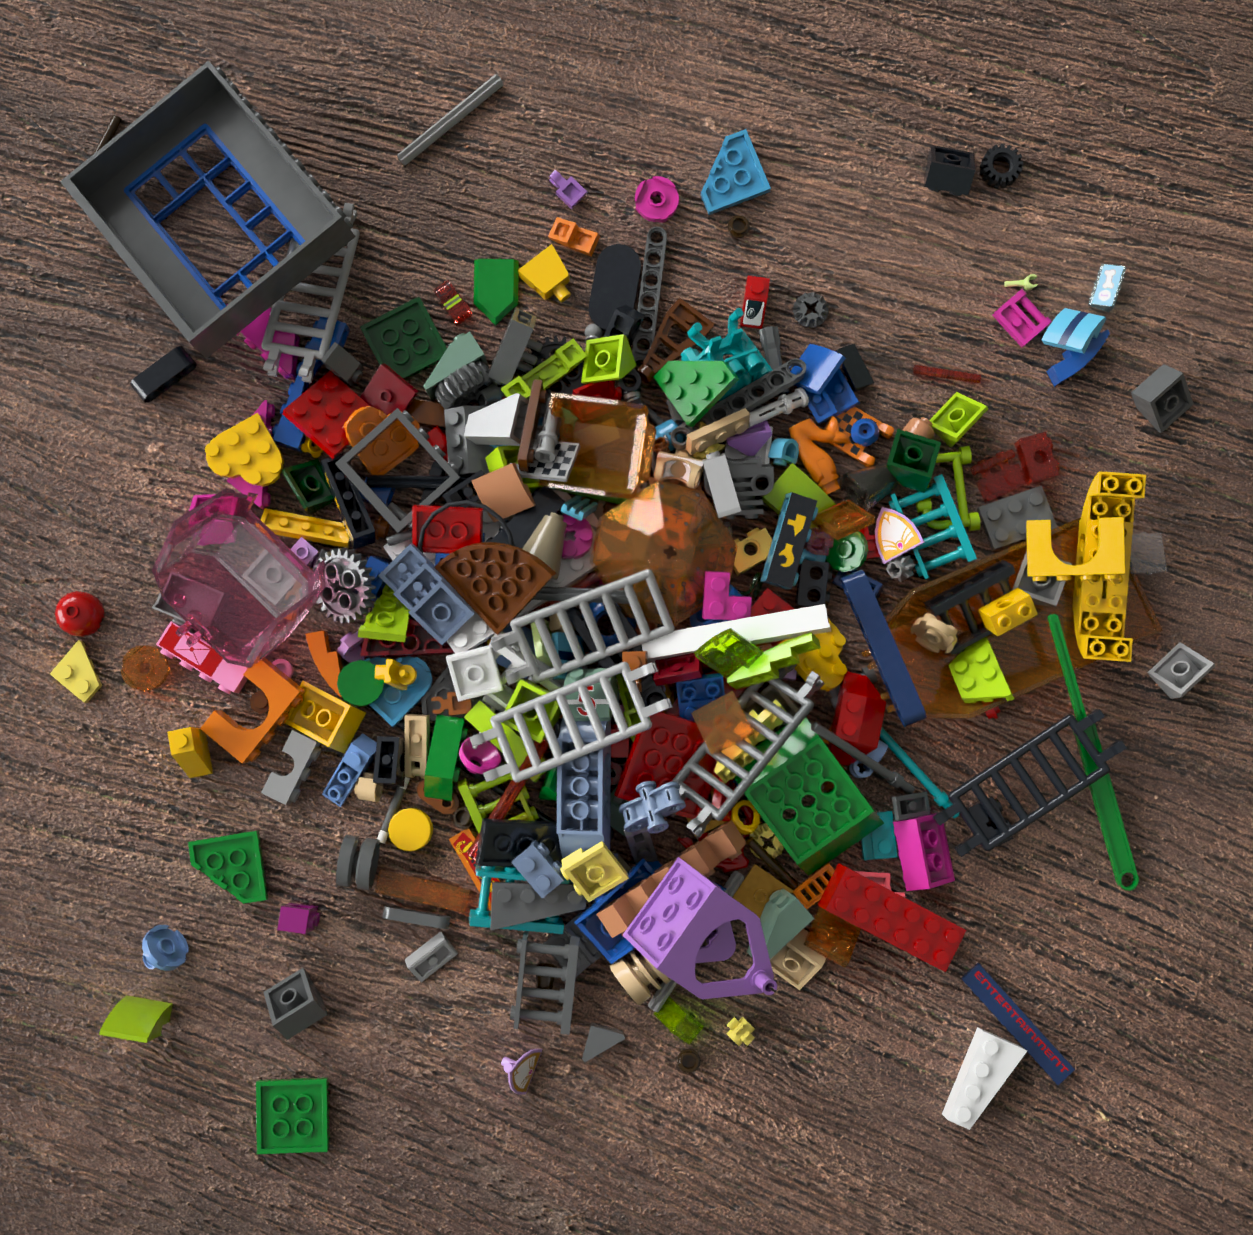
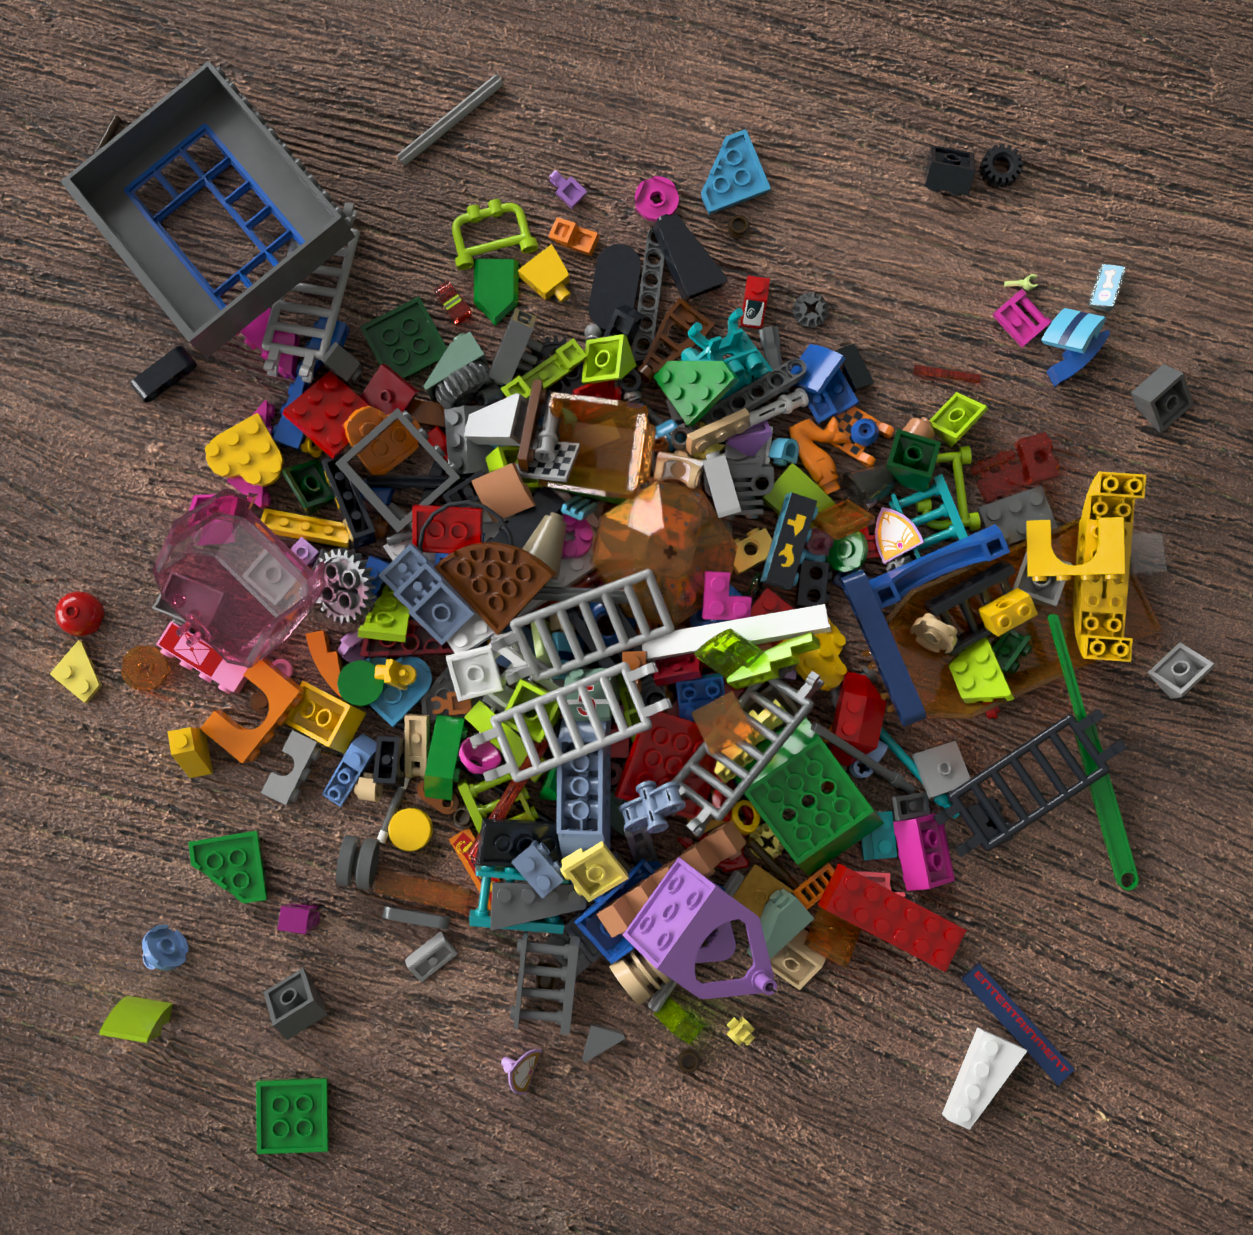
none -> lime bar [452,199,539,270]
none -> black slope [652,214,728,301]
none -> blue arch [869,524,1010,609]
none -> light grey plate [912,741,971,799]
none -> dark green bracket [993,629,1033,679]

